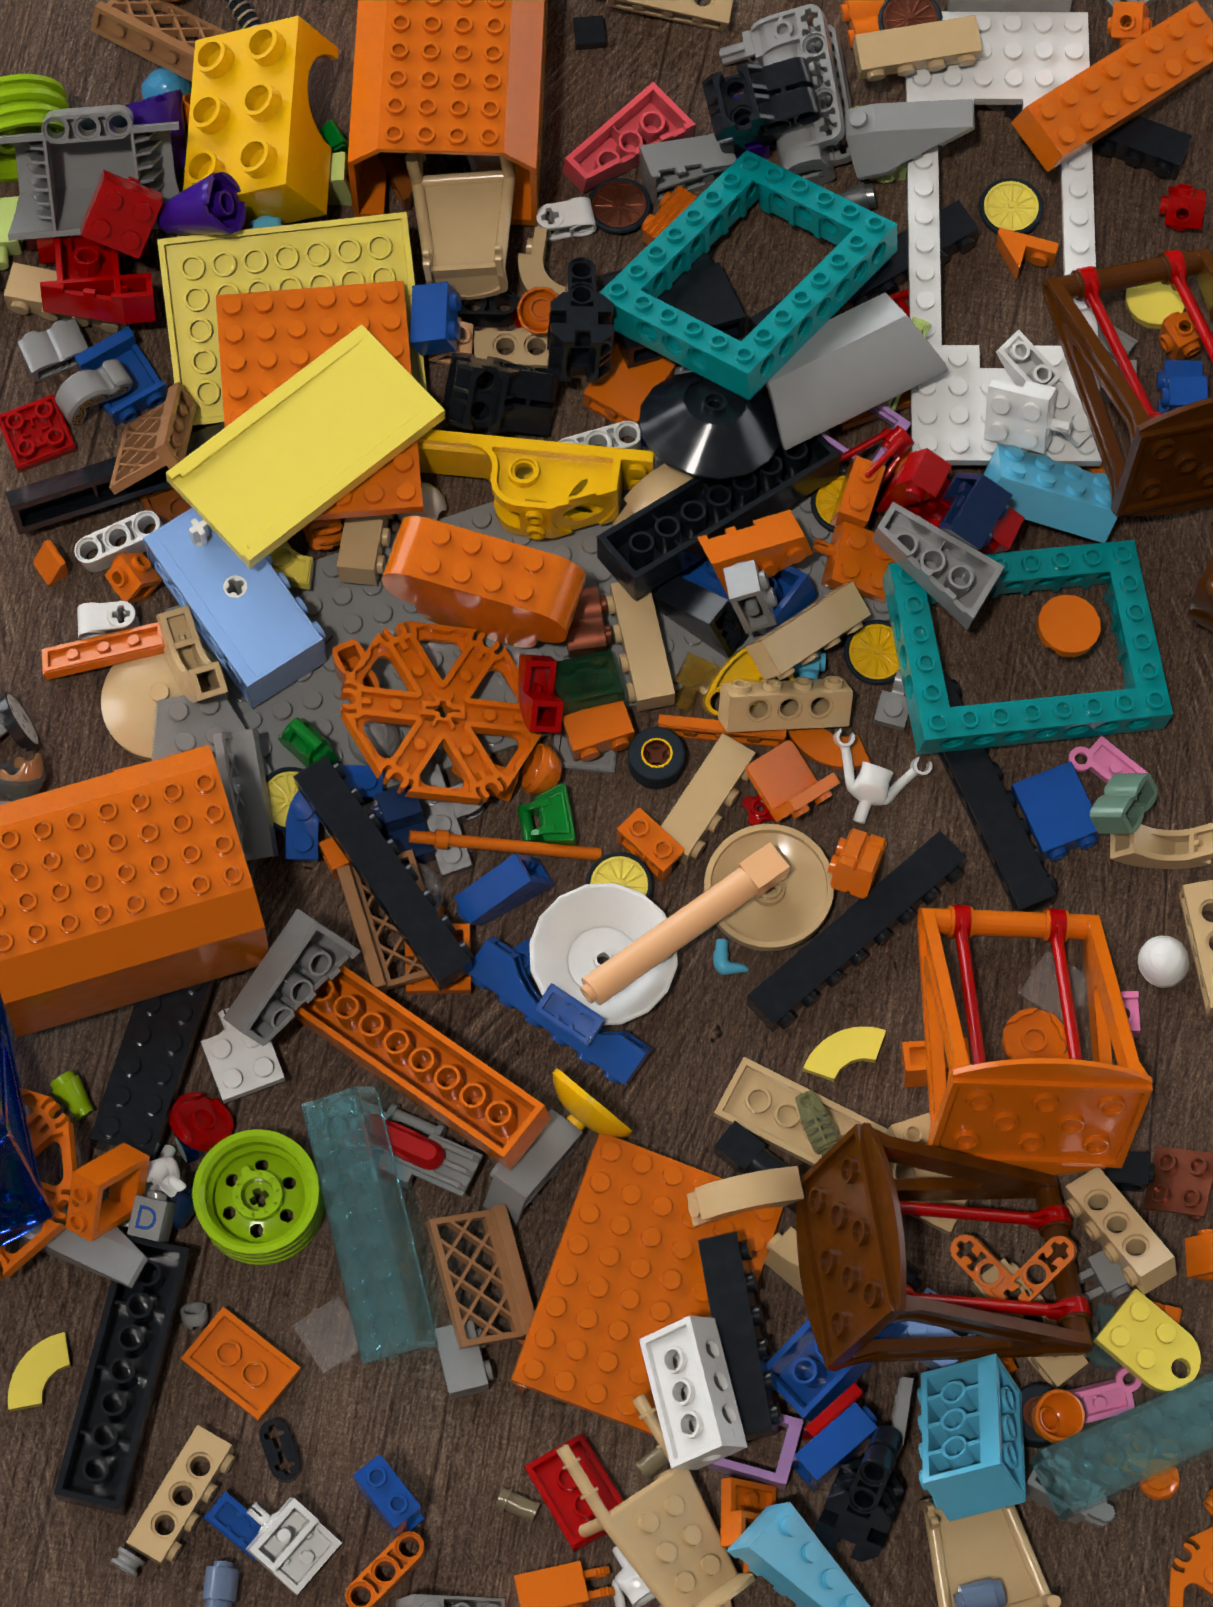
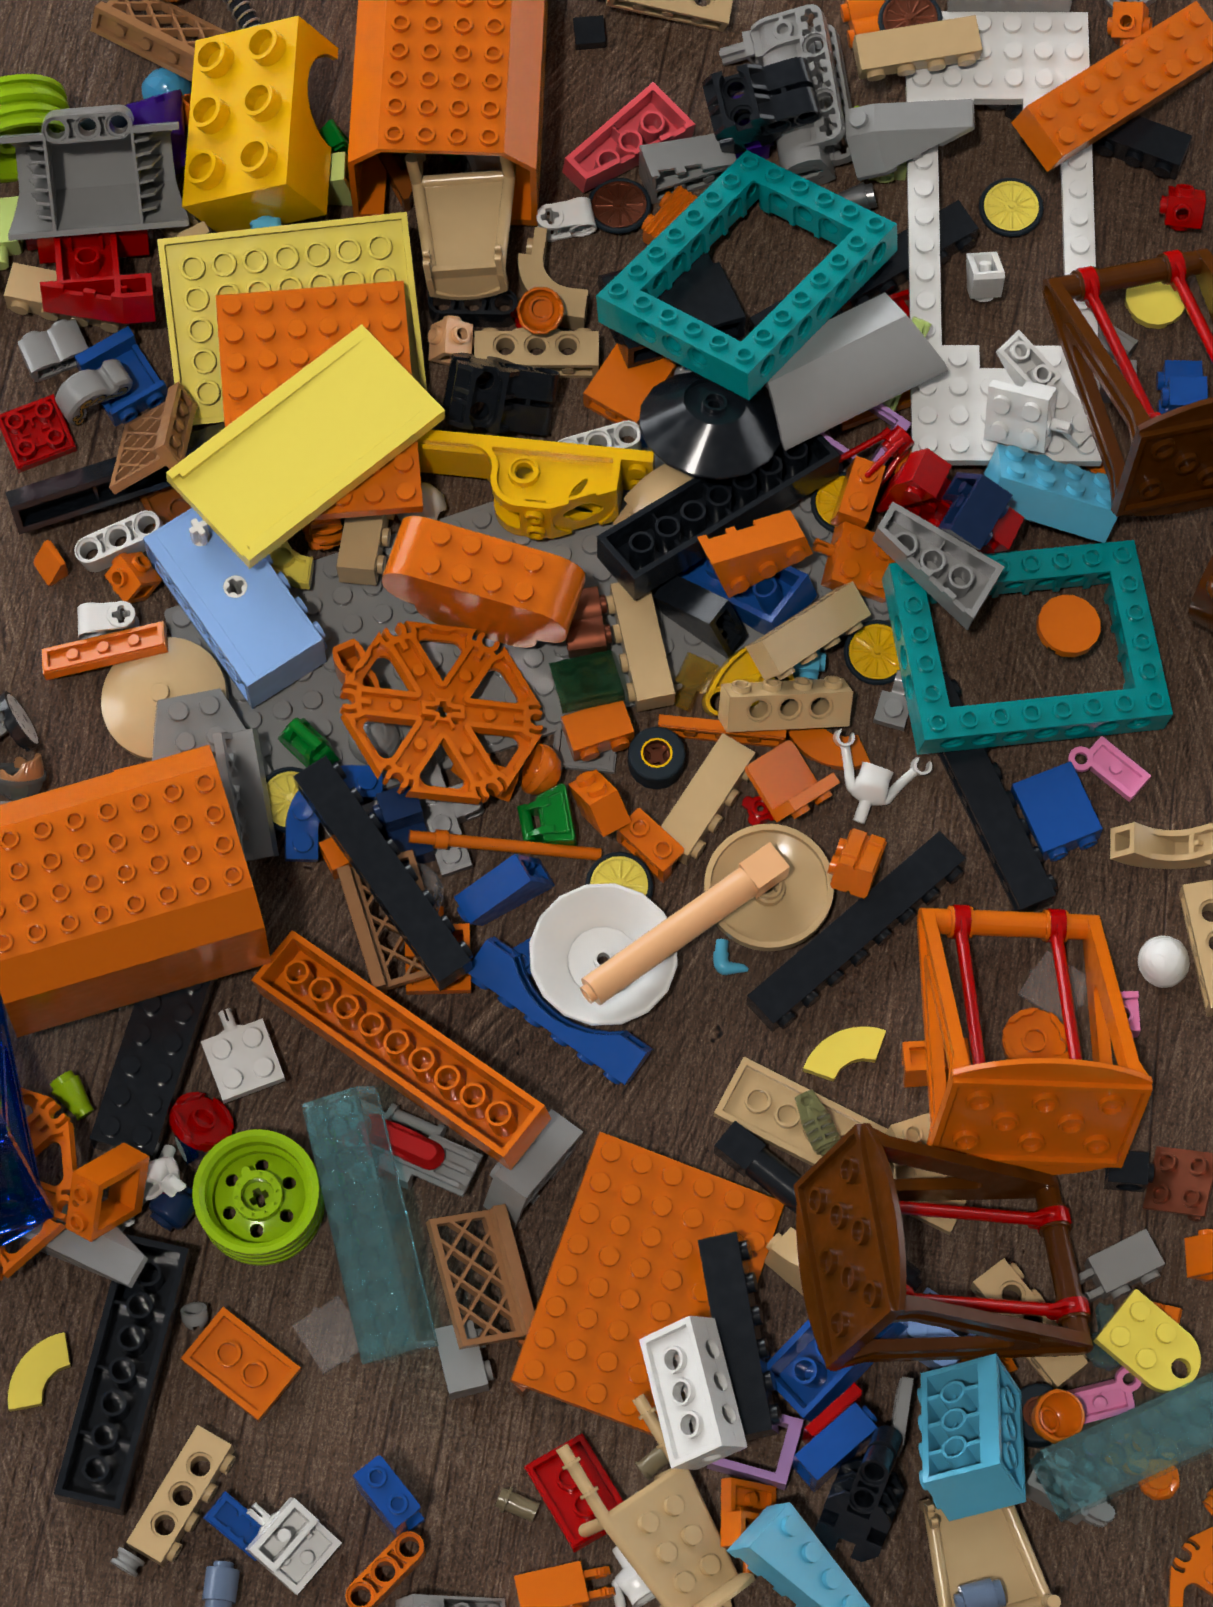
red brick [80,170,163,259] -> none
light grey brick [127,1190,177,1242] -> none
dark purple cone [156,172,246,235] -> none
tan arch [156,605,228,703] -> none
light grey wedge [223,908,361,1046] -> none
black beam [259,1419,301,1483] -> none
blue brick [410,281,462,356] -> none
red brick [518,654,564,733] -> none
blue plate [533,983,607,1047] -> none
black connector [547,257,614,382] -> none
yellow dish [553,1068,633,1138] -> none
tan arch [686,1166,804,1227] -> none
light grey brick [723,560,778,634] -> none
orange beam [950,1234,1077,1302] -> none
orange slope [995,227,1059,280] -> none
tan brick [1065,1167,1177,1295] -> none
sand green brick [1090,773,1158,834] -> none
orange brick [1158,311,1203,360] -> none
none -> orange brick [568,769,631,837]
none -> white slope [966,252,1005,302]

